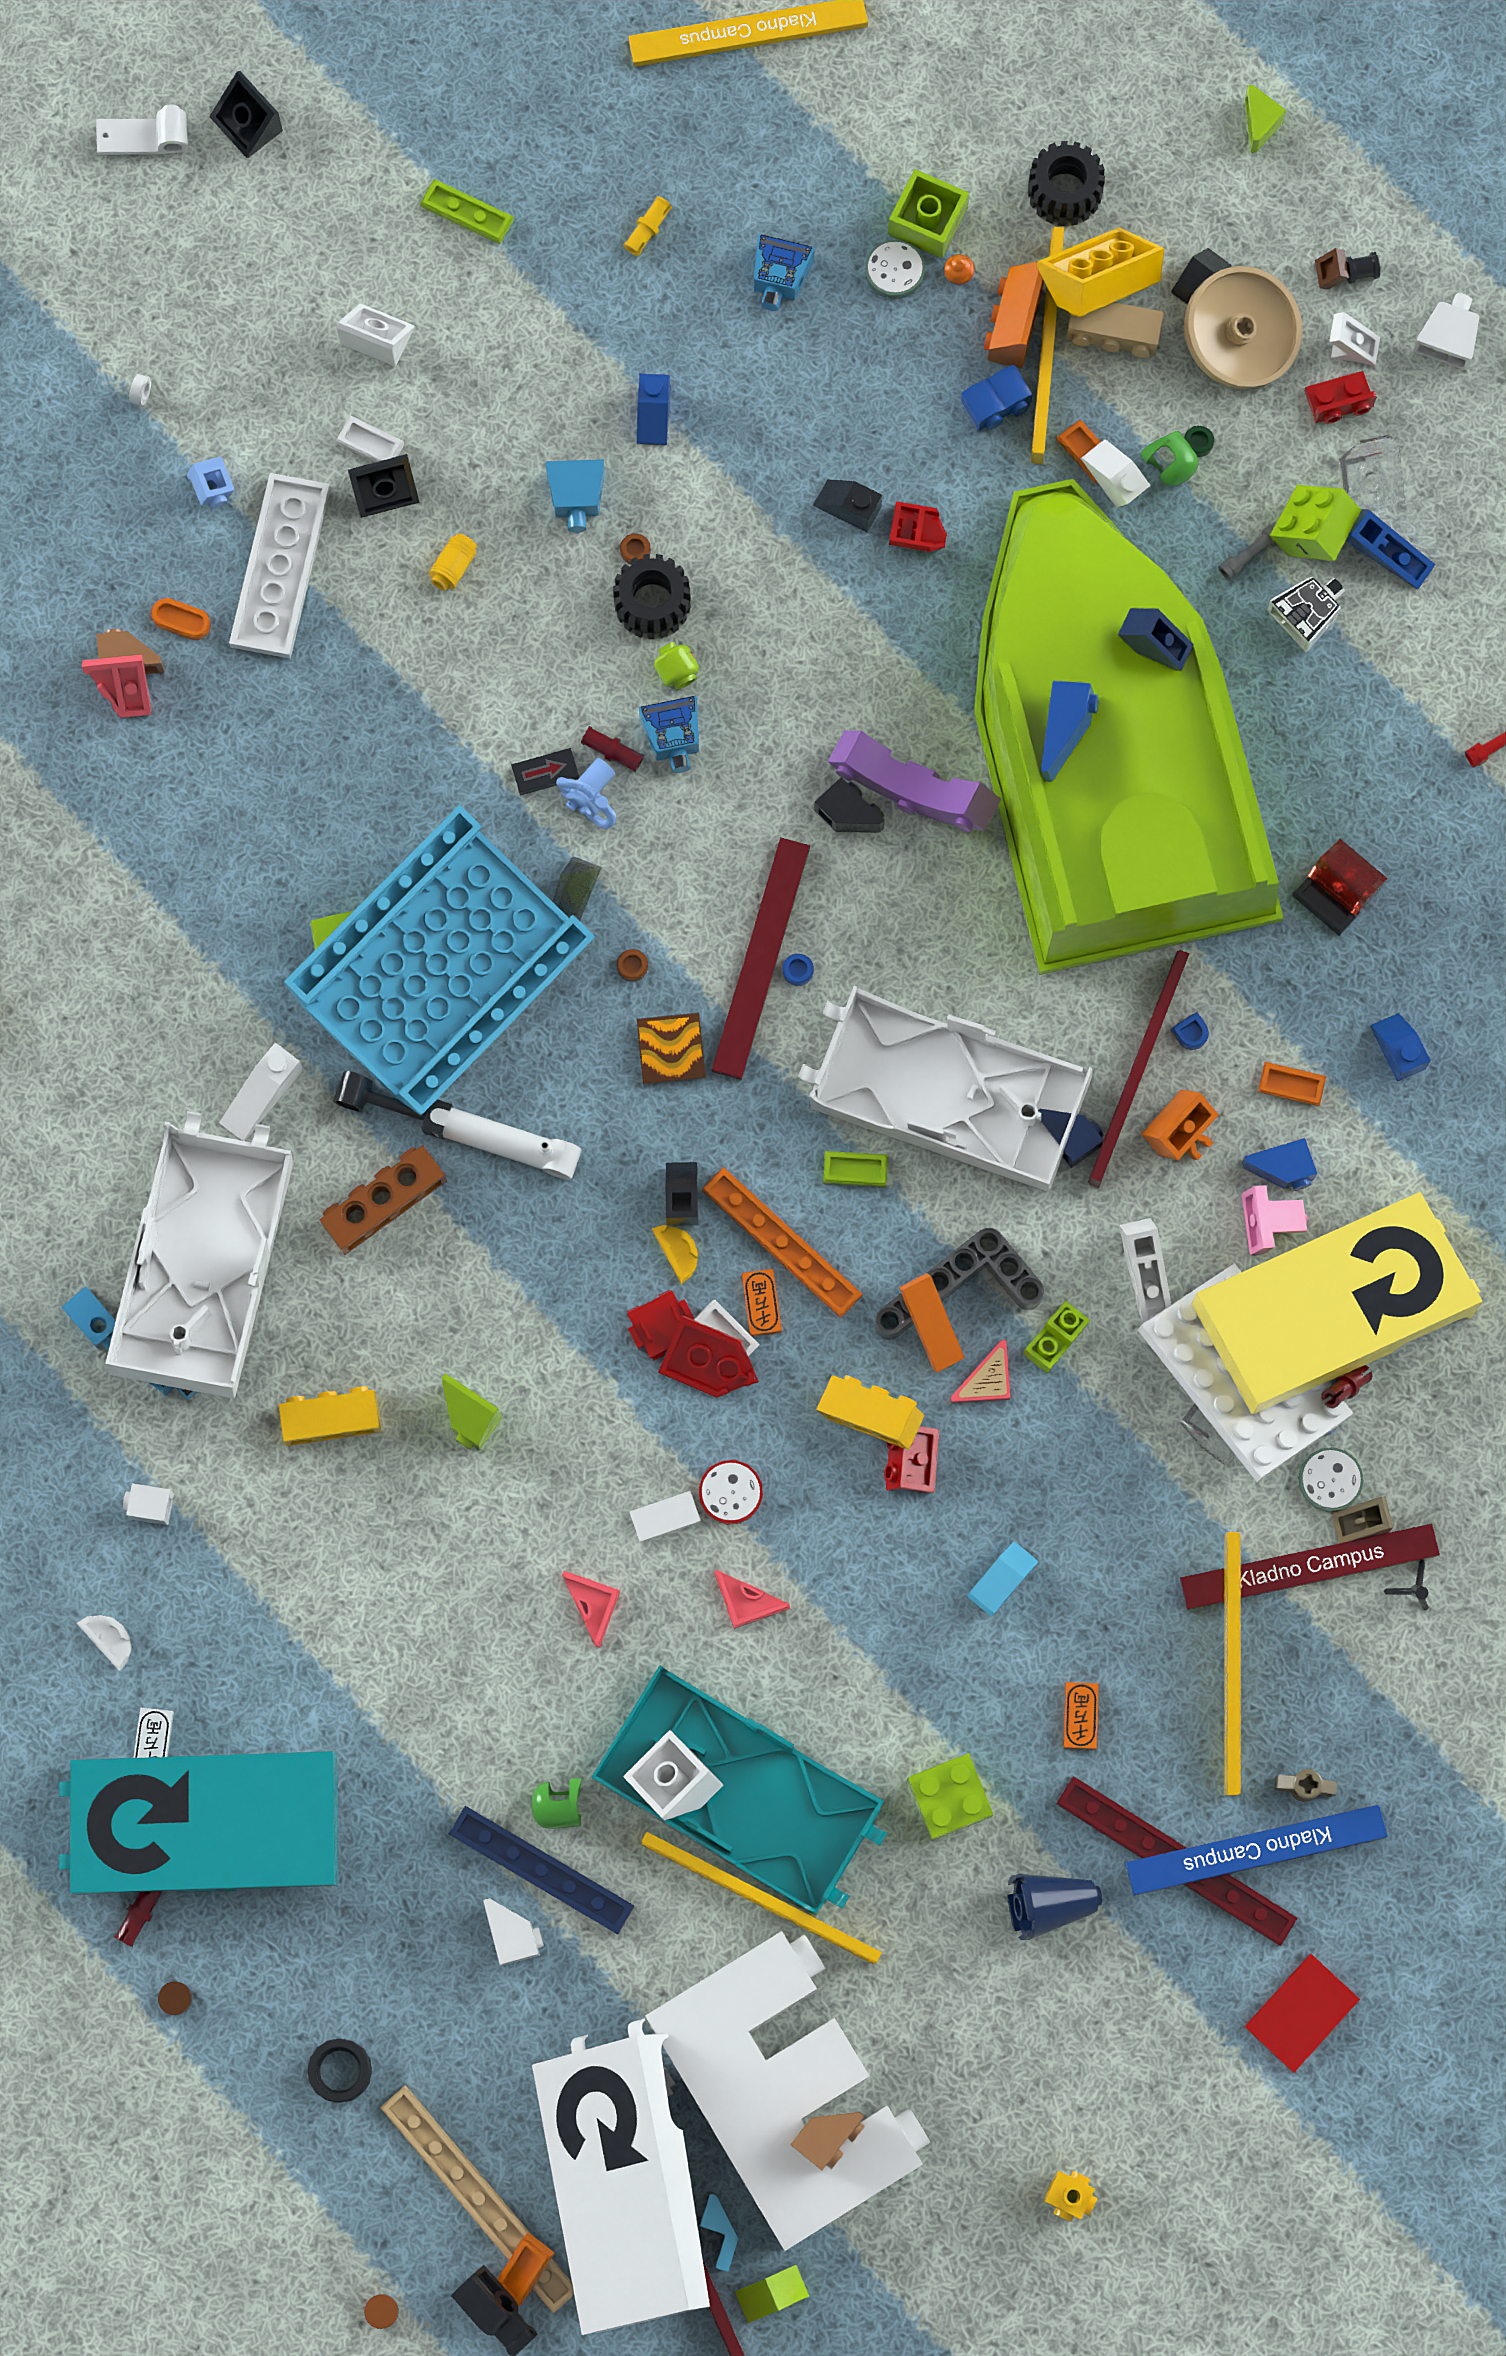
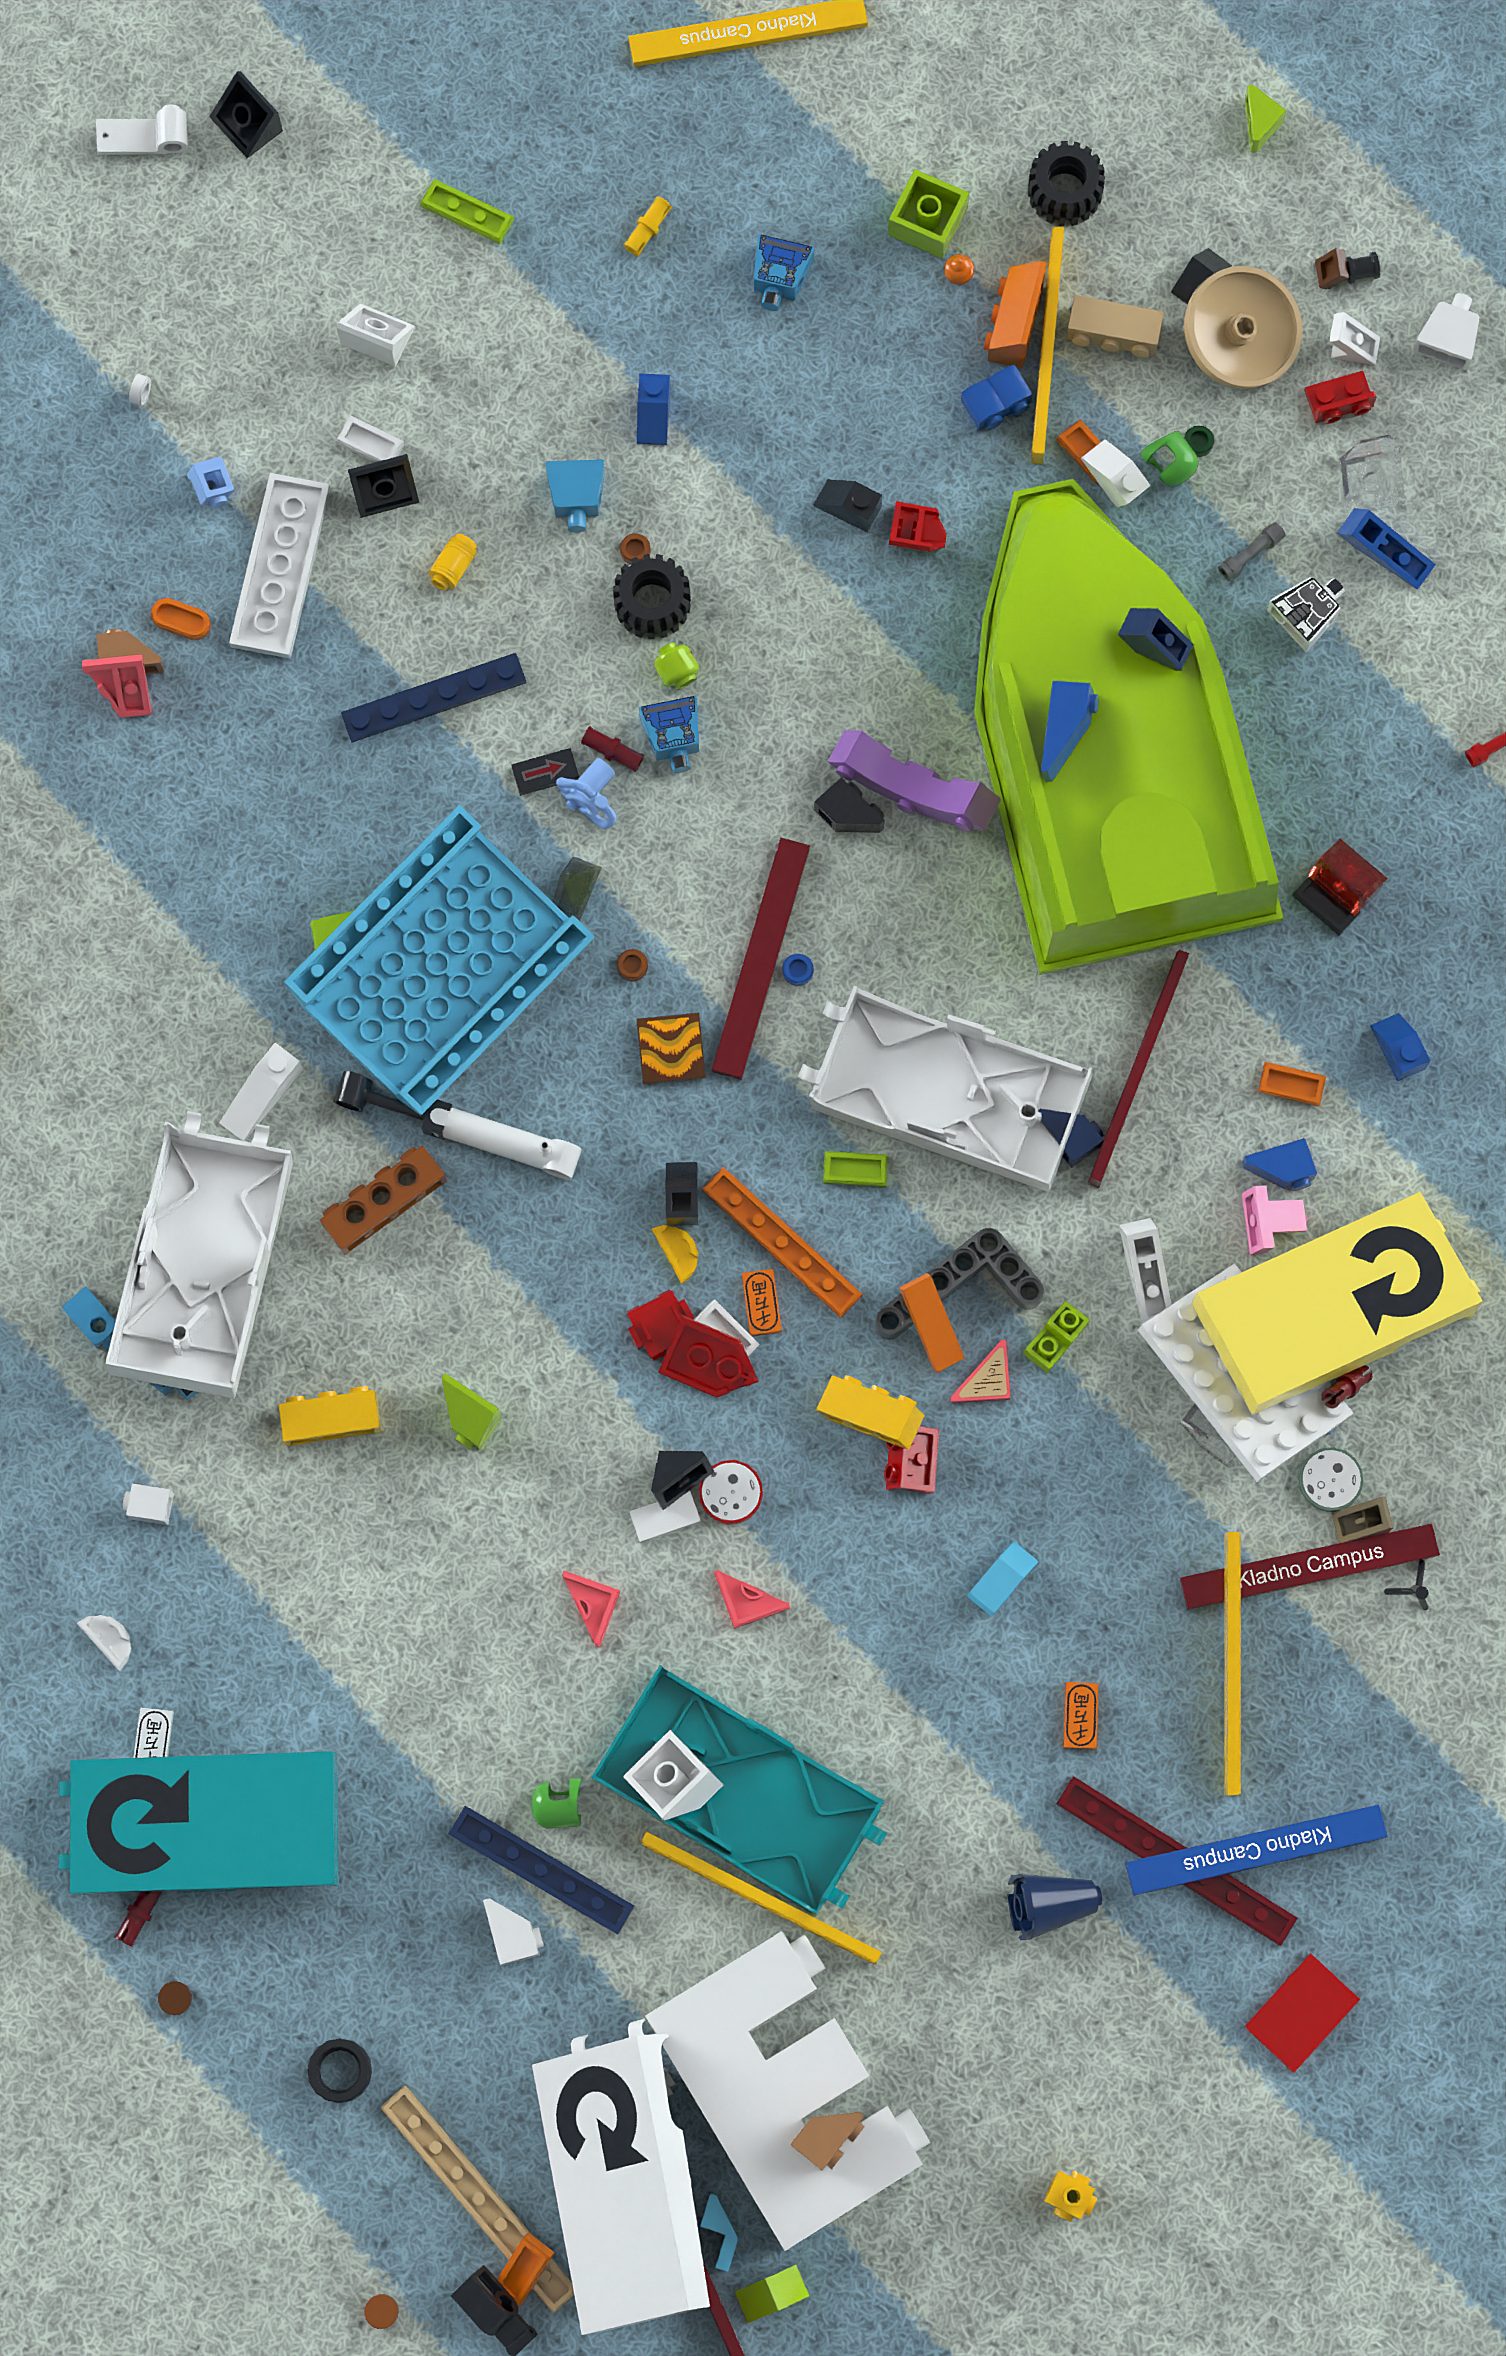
white tile [865,240,925,299] -> none
lime brick [907,1753,994,1841] -> none
yellow slope [1037,227,1165,317] -> none
orange brick [1141,1089,1219,1160] -> none
blue tile [1170,1012,1209,1050] -> none
lime brick [1270,485,1362,561] -> none
dark tan piece [1274,1769,1337,1802] -> none
none -> dark blue plate [341,653,526,743]
none -> black slope [651,1451,714,1510]

